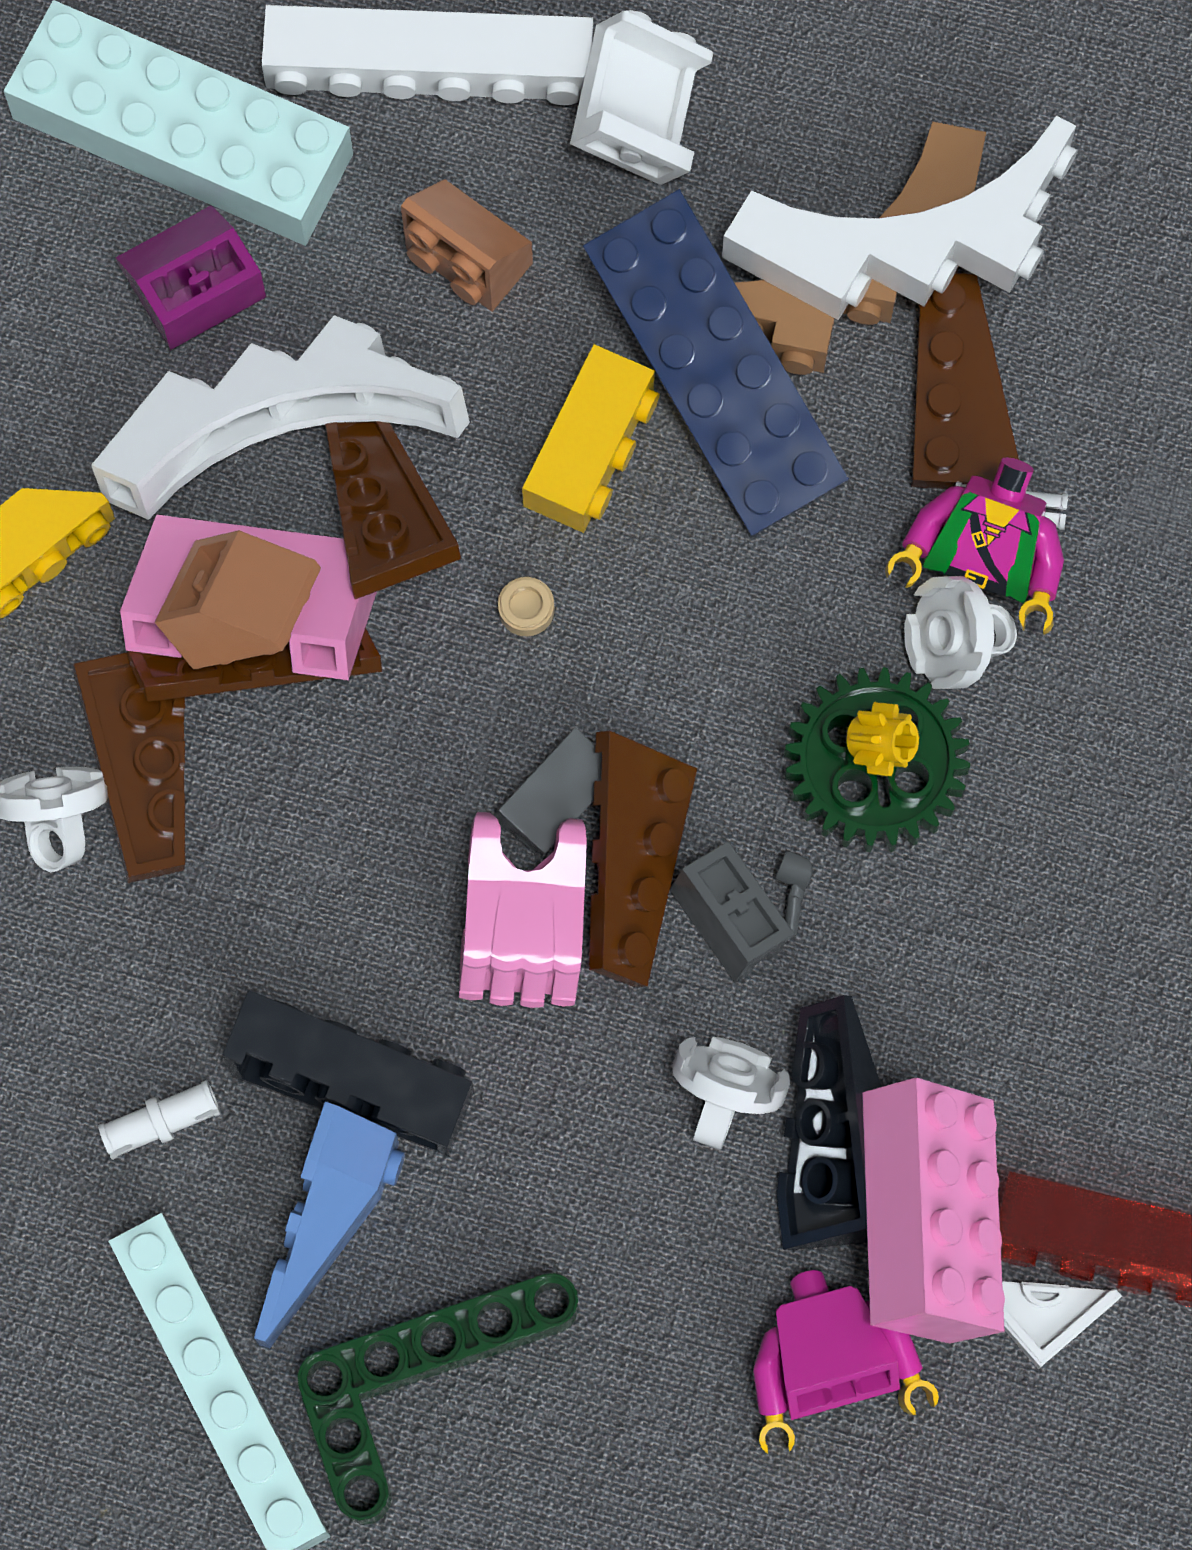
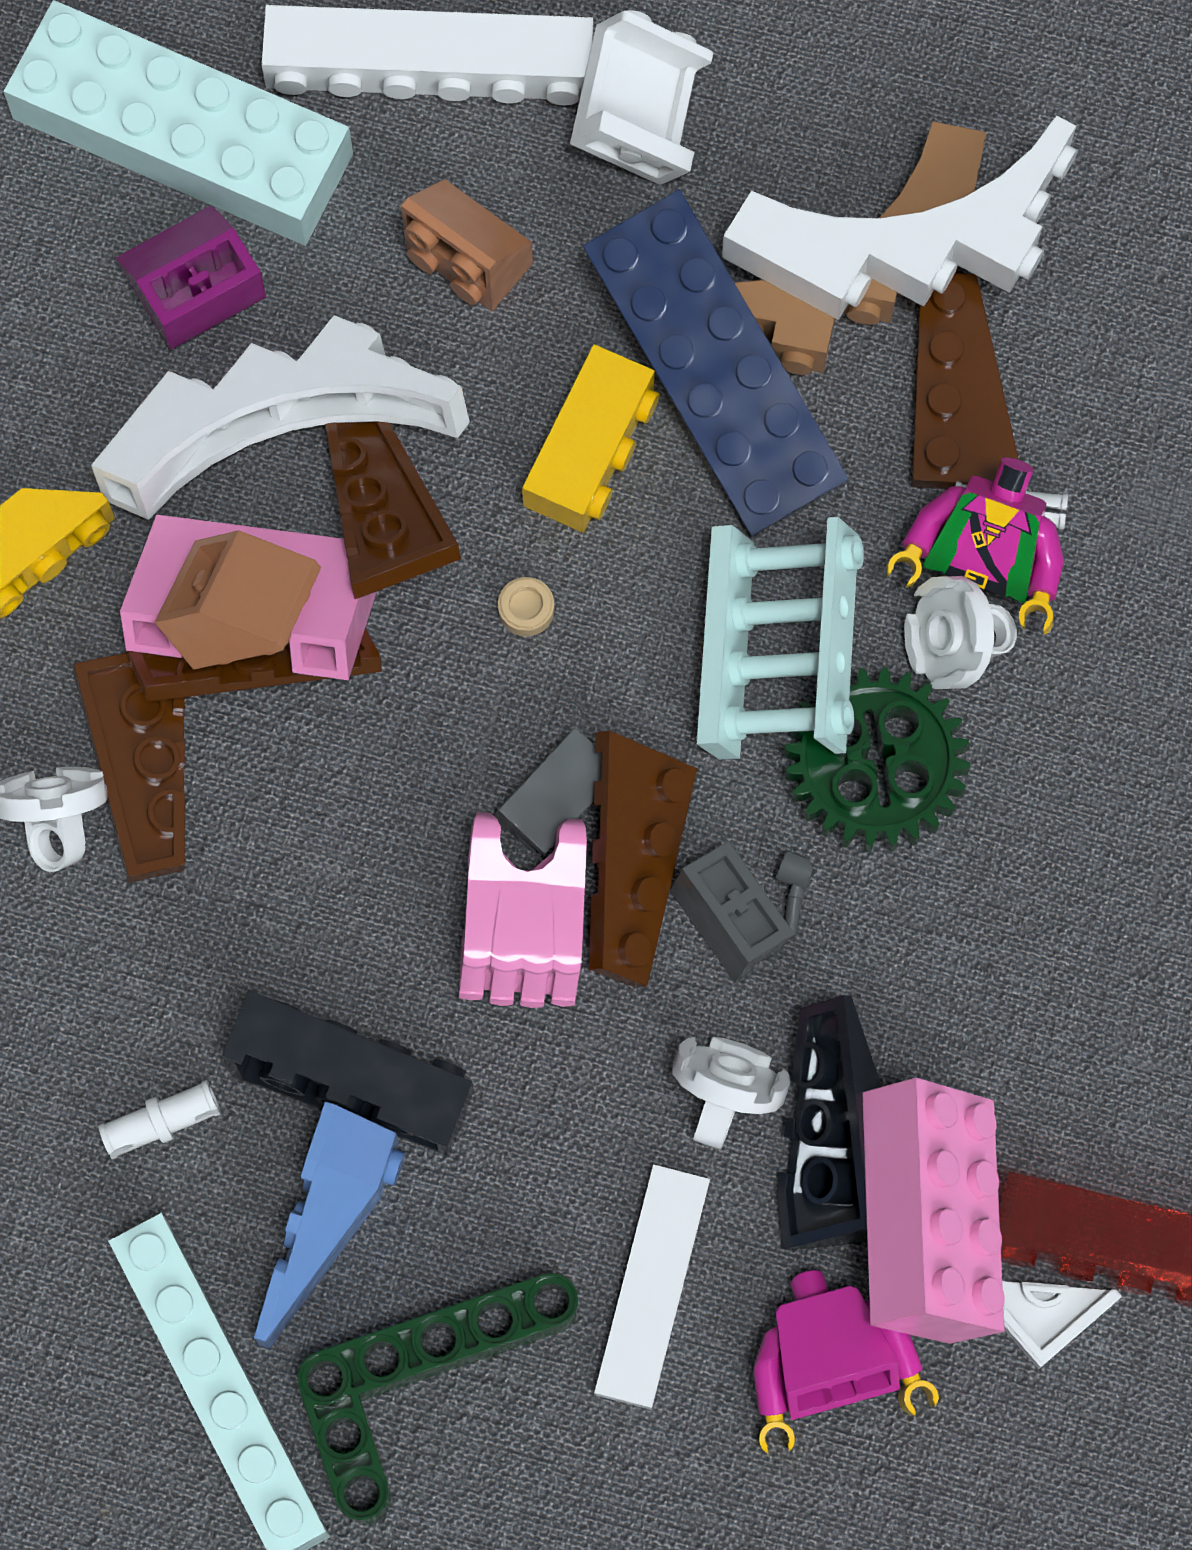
yellow gear [846,702,919,776] -> none
none -> white tile [594,1164,710,1410]
none -> light aqua fence [697,517,864,760]

